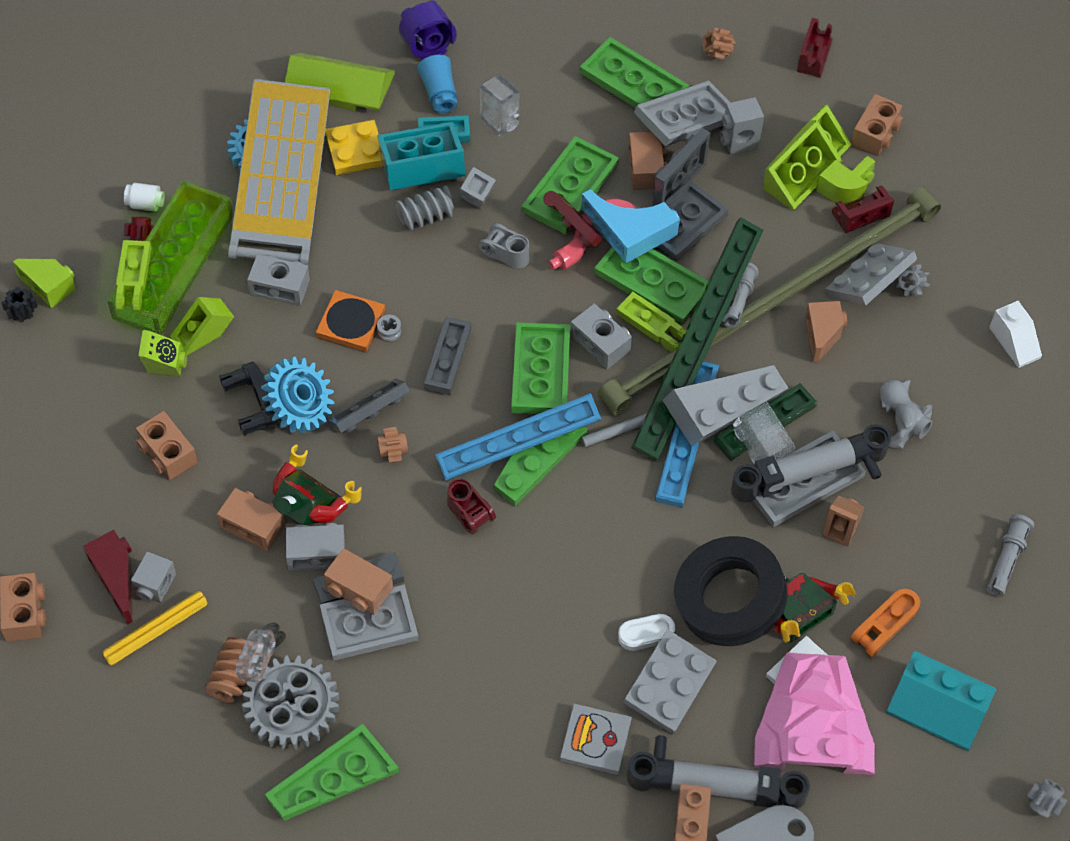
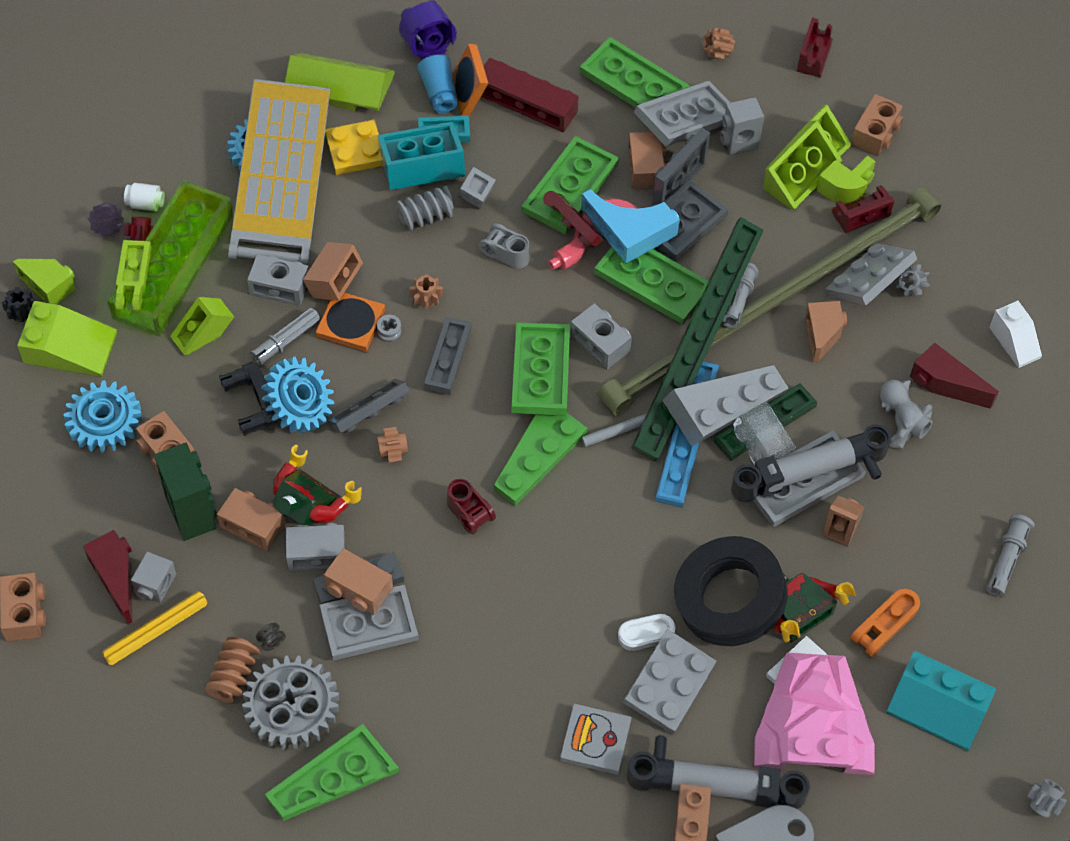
lime slope [138,330,187,377] -> none
clear beam [236,629,275,682] -> none
dark azure tile [436,393,601,481] -> none
clear brick [480,74,520,137] -> none
lime hinge [616,292,686,352] -> none
none -> lime slope [17,301,117,377]
none -> medium azure gear [63,380,143,453]
none -> clear purple gear [88,202,124,236]
none -> dark green brick [154,442,217,541]
none -> light grey axle [250,308,320,366]
none -> nougat brick [303,242,363,301]
none -> nougat gear [409,274,443,309]
none -> tile [452,44,488,116]
none -> dark red brick [481,57,579,133]
none -> dark red slope [910,343,999,409]

